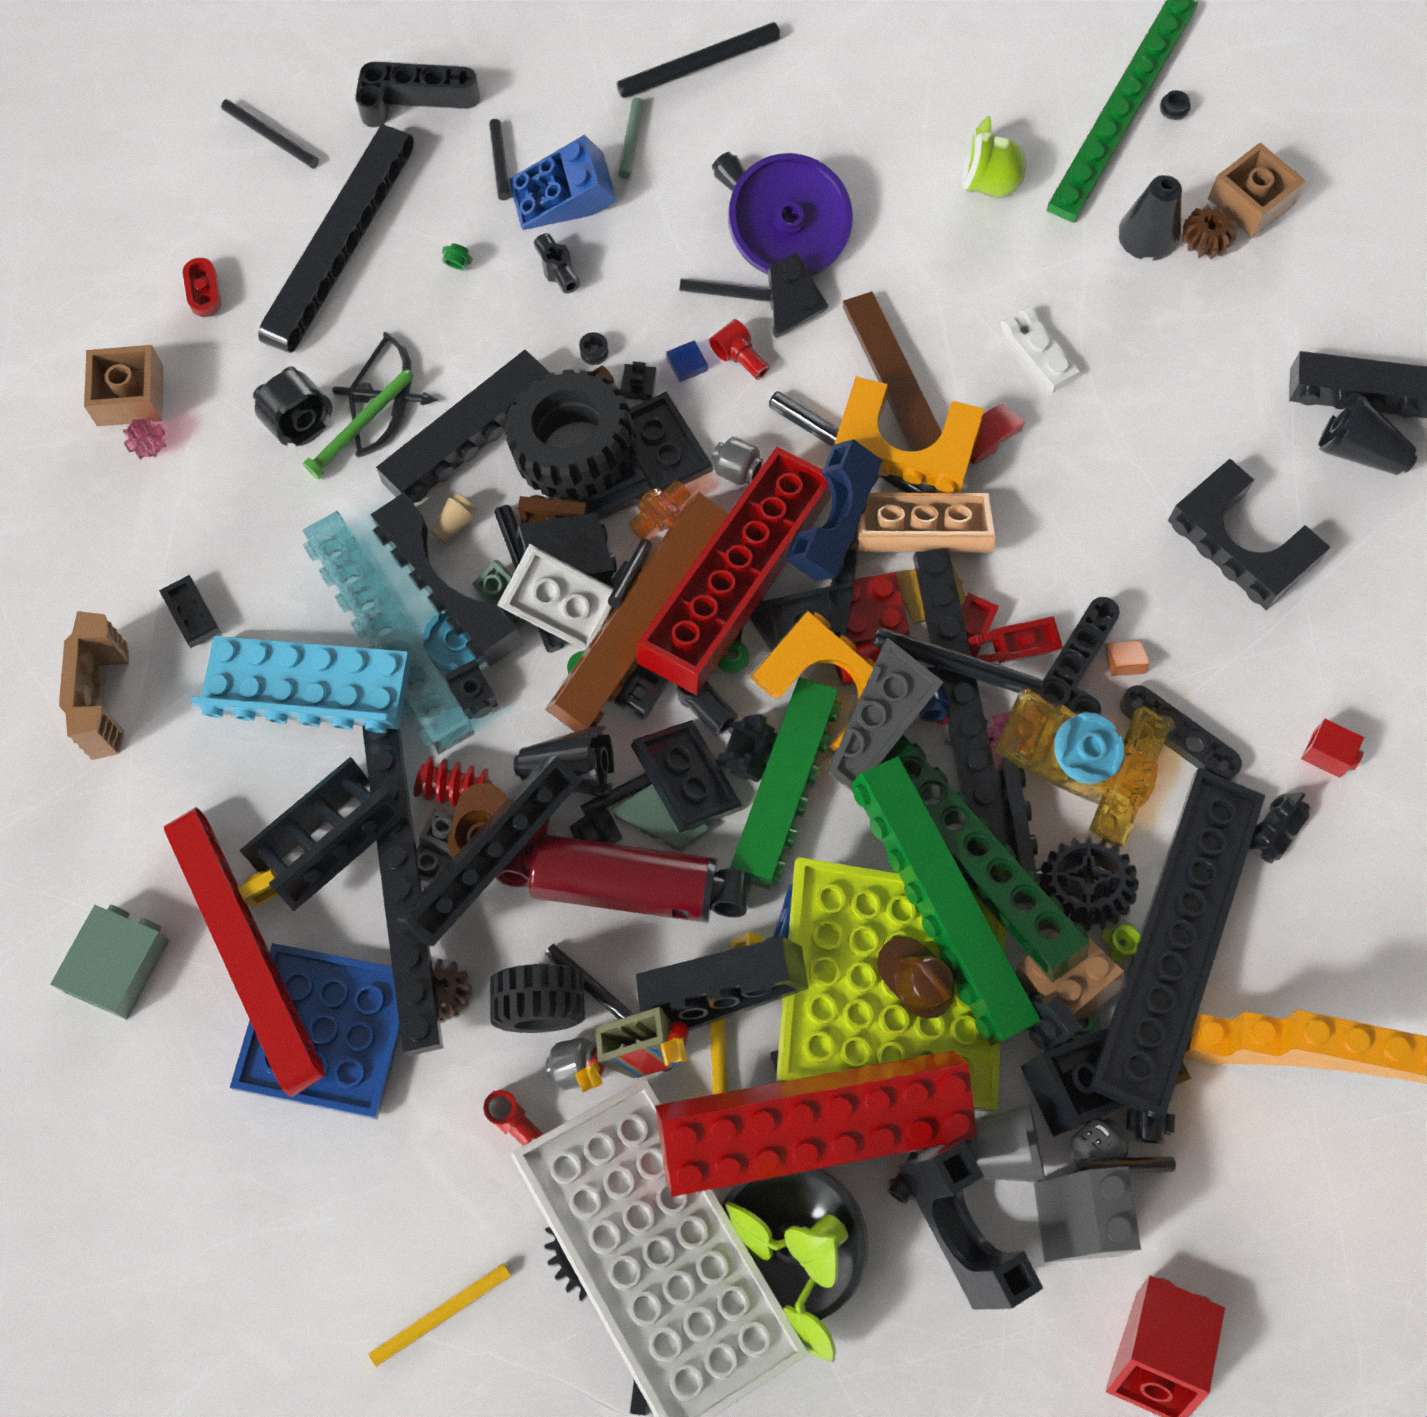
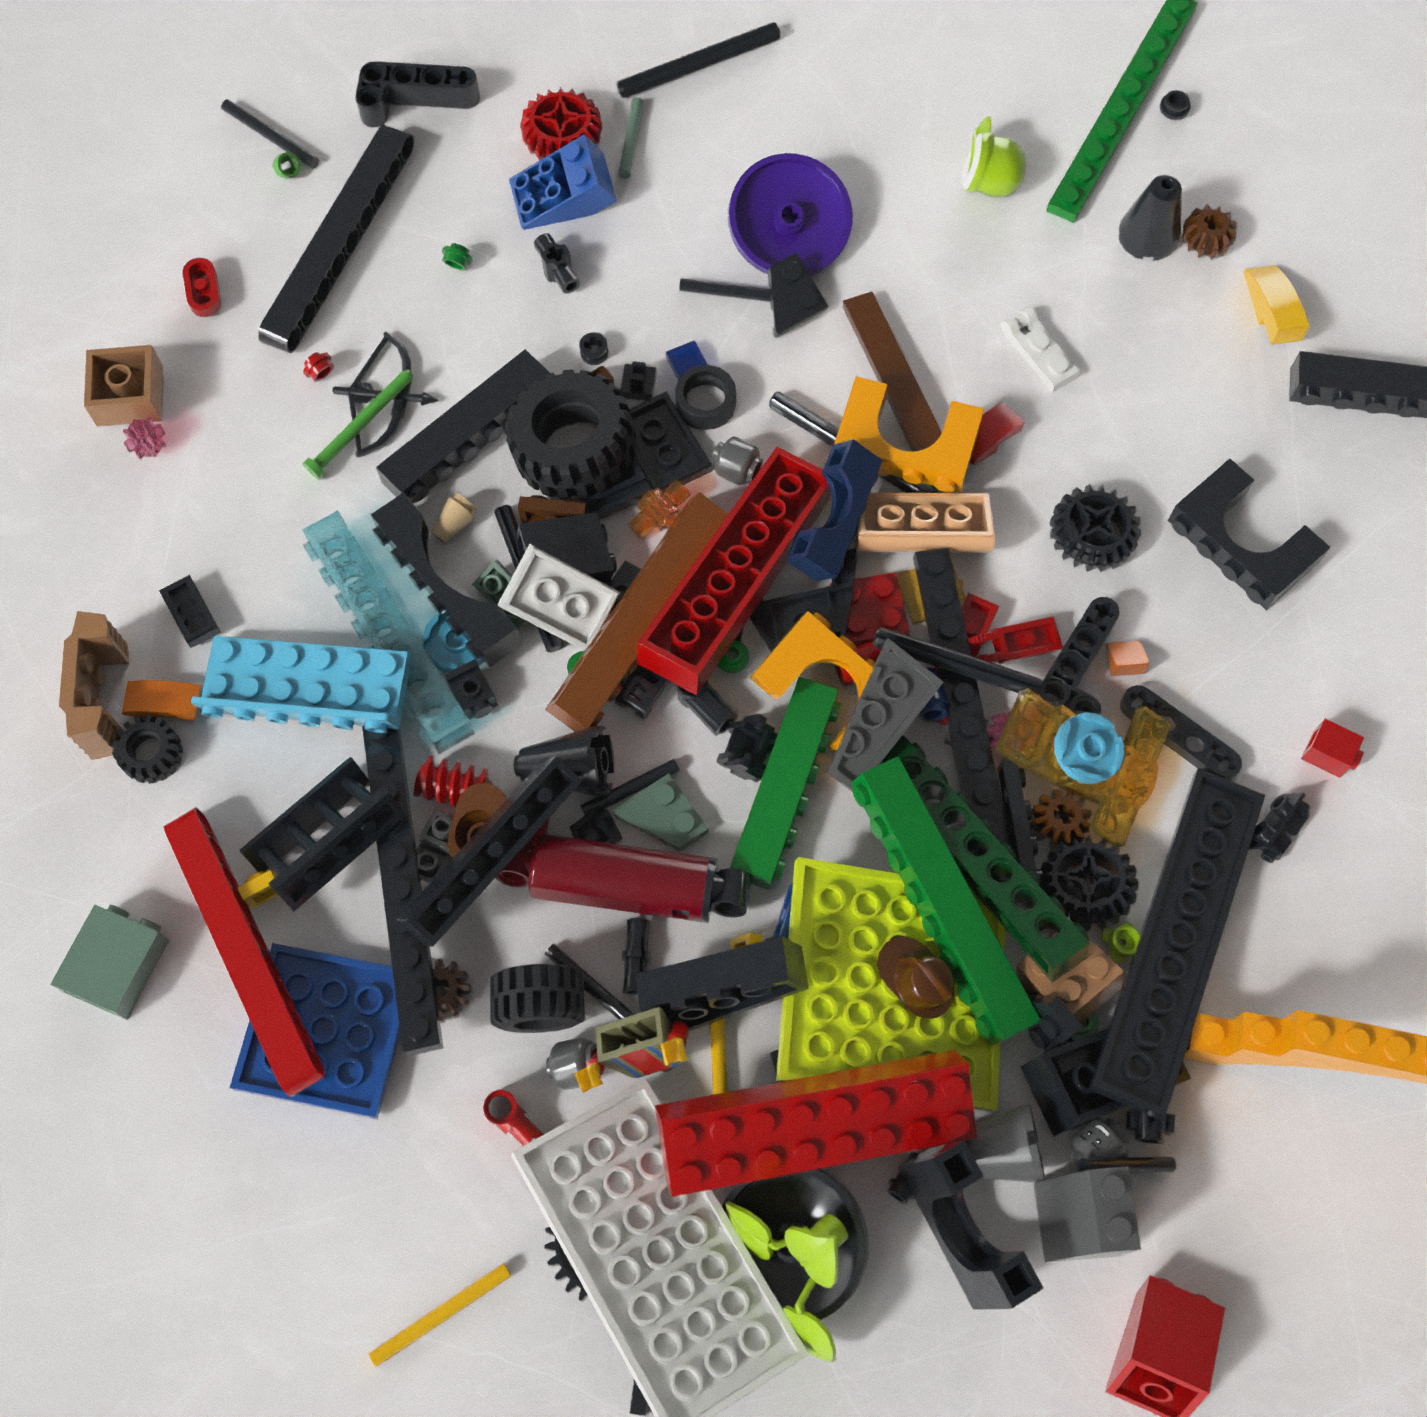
black brick [253,366,333,446] -> none
black bar [489,119,510,200] -> none
black bar [608,539,652,608] -> none
black tile [631,720,743,833] -> none
red pin [709,319,770,380] -> none
black cone [712,152,745,192] -> none
medium nougat brick [1208,142,1306,238] -> none
black cone [1318,392,1418,475] -> none
none -> black tyre [112,715,183,784]
none -> orange slope [121,680,201,721]
none -> bright green hinge [272,152,300,179]
none -> red plate [303,352,334,382]
none -> red gear [520,87,603,161]
none -> black pin [622,918,651,995]
none -> black tyre [675,365,736,430]
none -> reddish brown gear [1031,788,1092,849]
none -> black gear [1049,483,1141,572]
none -> yellow slope [1244,265,1310,345]

